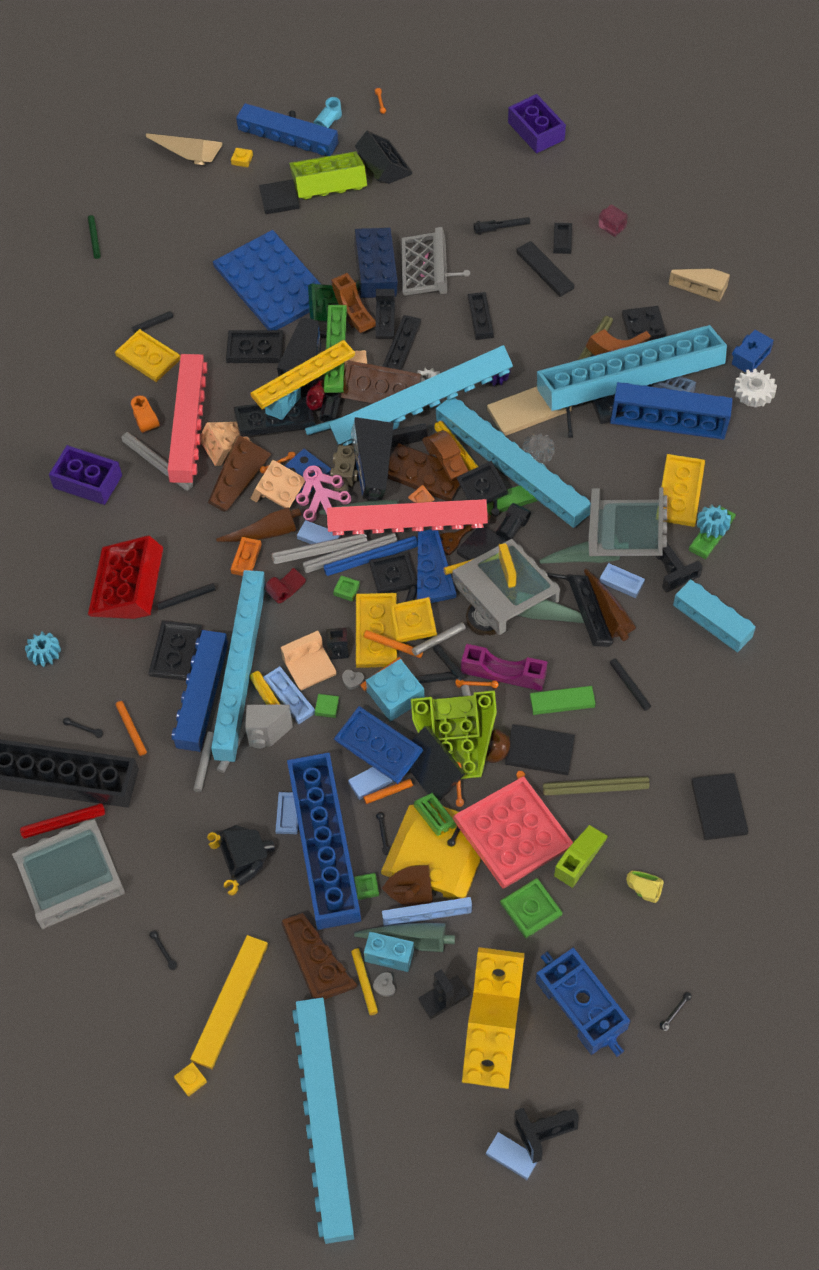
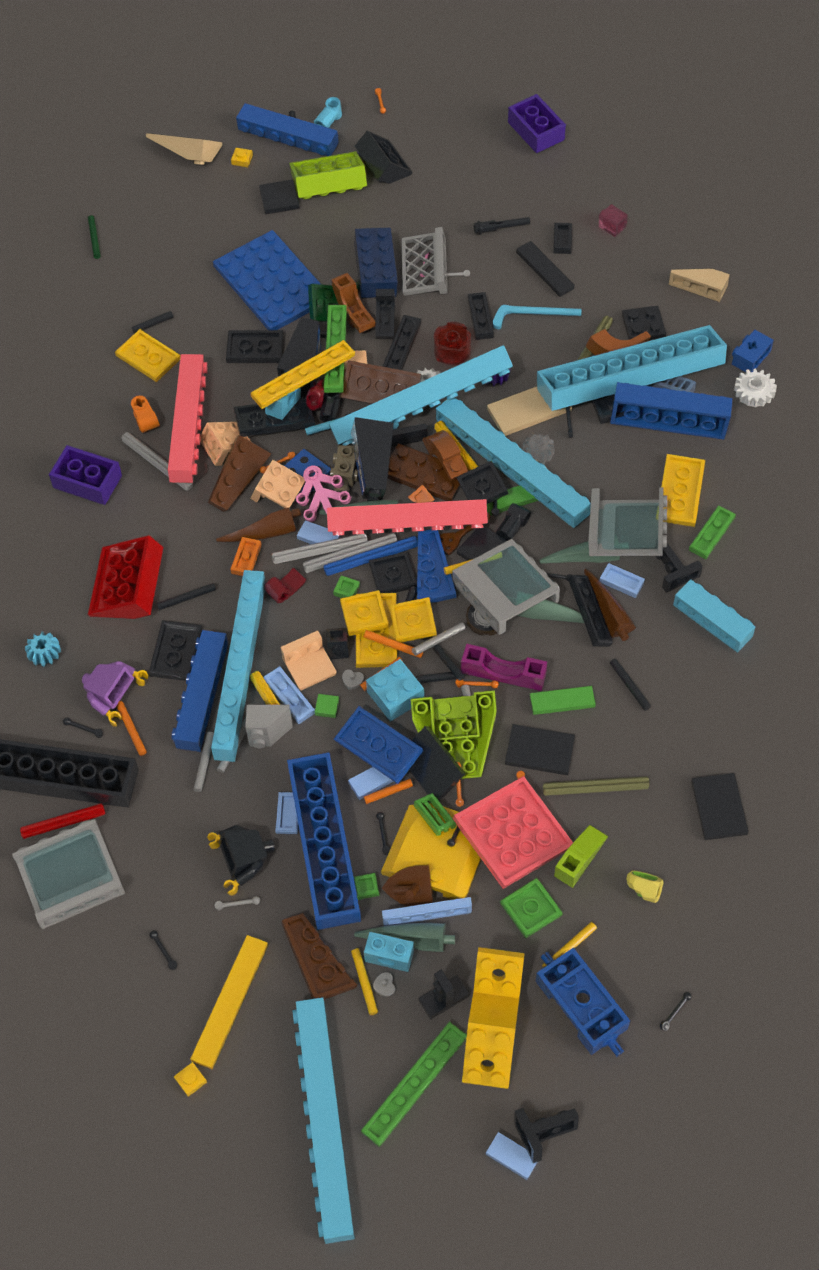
reddish brown hair [486,728,510,763] -> none
yellow tile [499,543,516,588] -> none
medium azure gear [697,504,731,539] -> none
none -> medium lavender torso [82,661,148,727]
none -> light grey hinge [214,896,261,911]
none -> yellow tile [340,590,389,636]
none -> bright green tile [361,1021,467,1147]
none -> clear red brick [434,322,471,366]
none -> medium azure piece [493,305,581,330]
none -> yellow bar [542,922,597,968]

